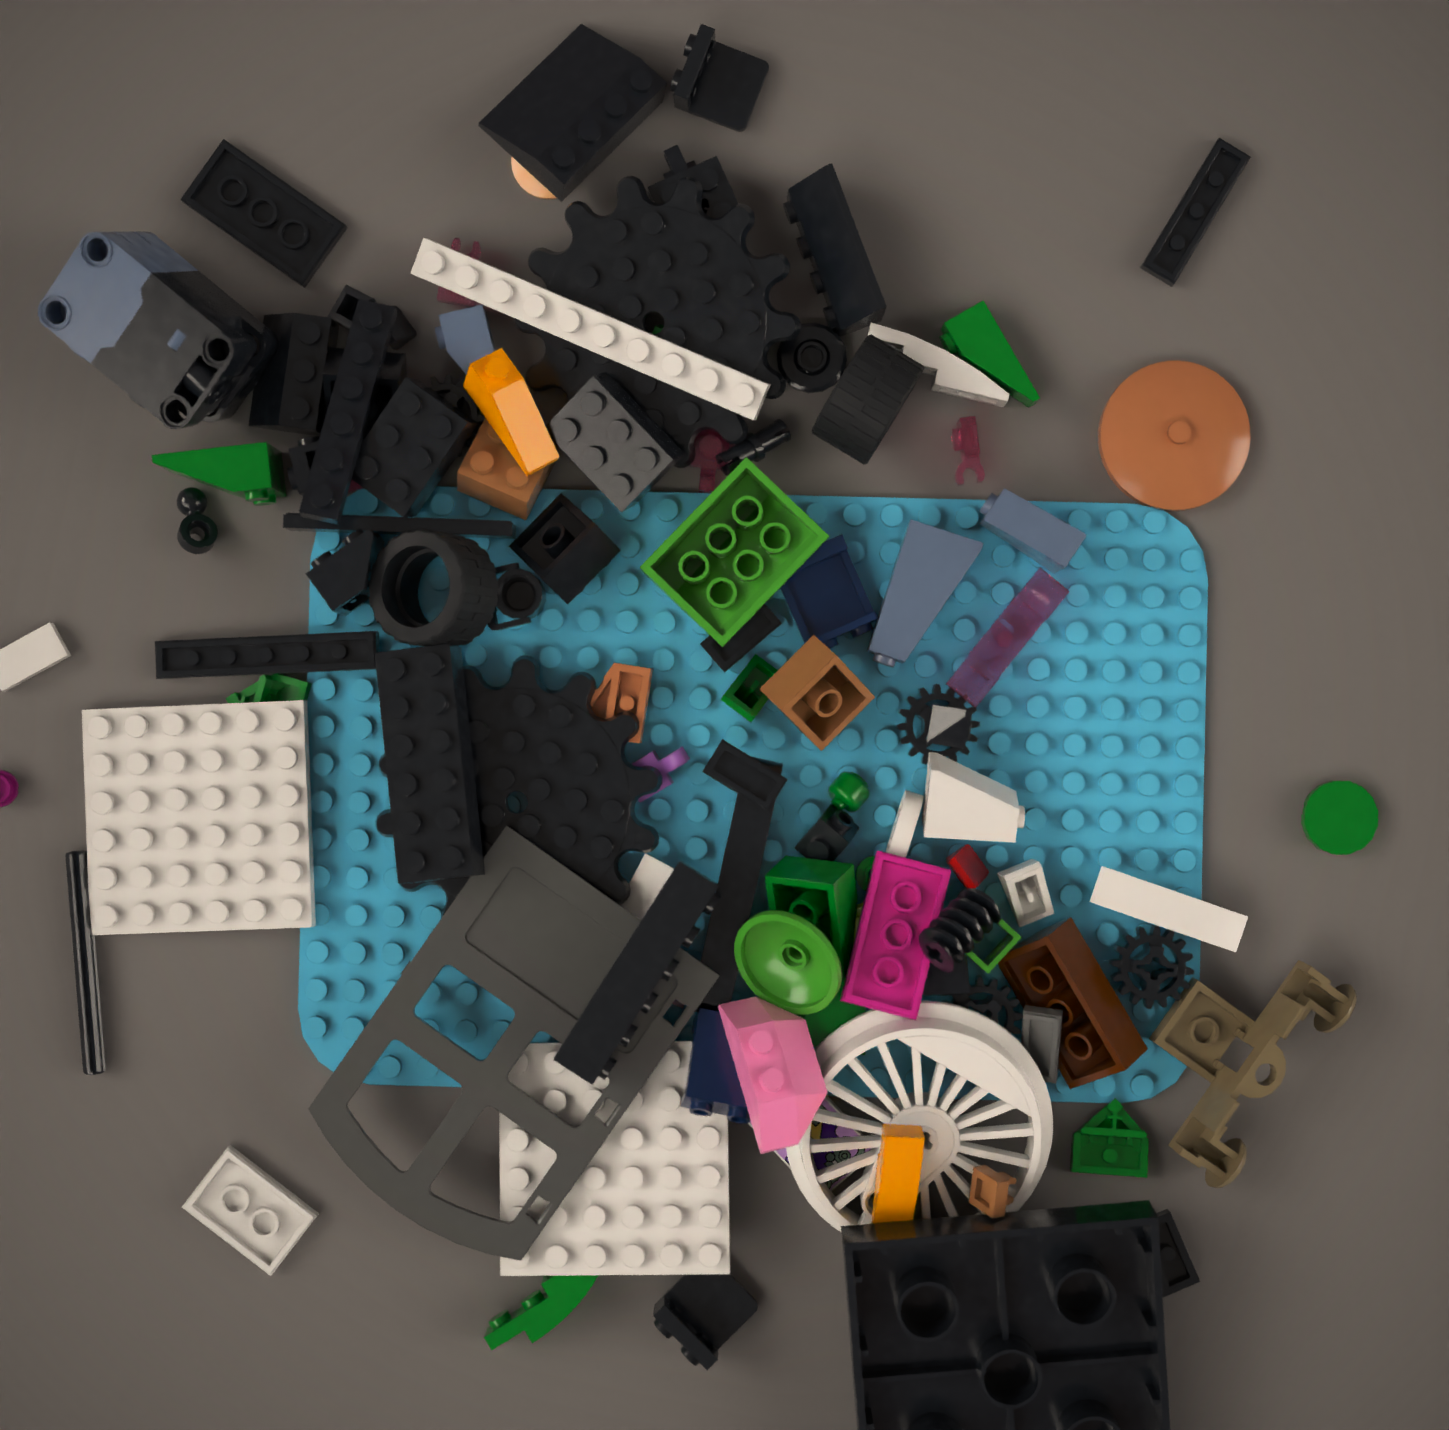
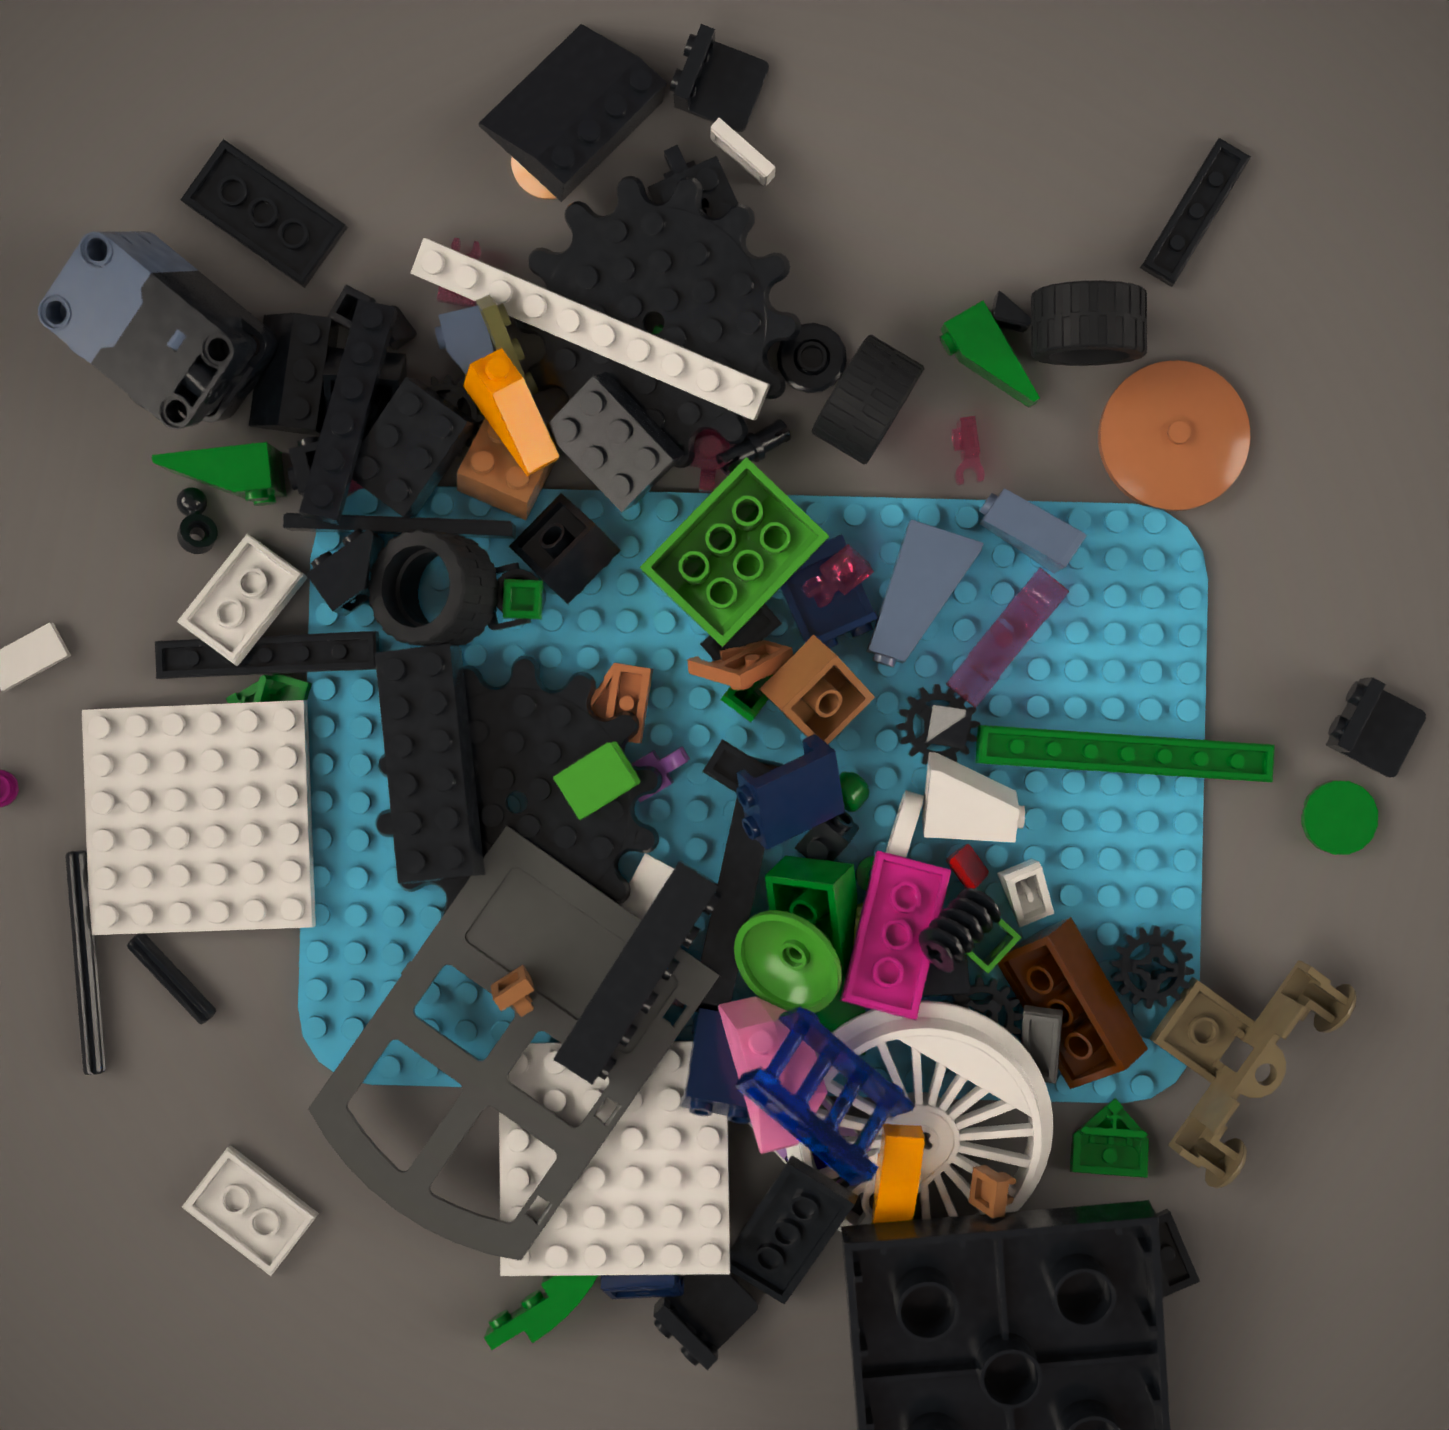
black slope [783,163,887,337] -> none
white slope [867,322,1010,407] -> none
white slope [1089,866,1248,952] -> none
none -> black axle [127,933,216,1024]
none -> white tile [177,533,307,667]
none -> olive plate [476,295,539,406]
none -> medium nougat tile [491,965,534,1017]
none -> green tile [503,579,543,620]
none -> bright green piece [553,741,641,820]
none -> dark blue tile [600,1275,684,1299]
none -> nougat wing [687,640,793,690]
none -> white tile [710,118,776,186]
none -> black plate [730,1155,858,1305]
none -> clear blue fence [735,1006,915,1185]
none -> dark blue panel [736,734,845,850]
none -> clear pink plate [802,544,874,608]
none -> green tile [975,725,1275,782]
none -> black slope [991,291,1031,333]
none -> black tyre [1031,280,1147,366]
none -> black bracket [1326,677,1426,777]

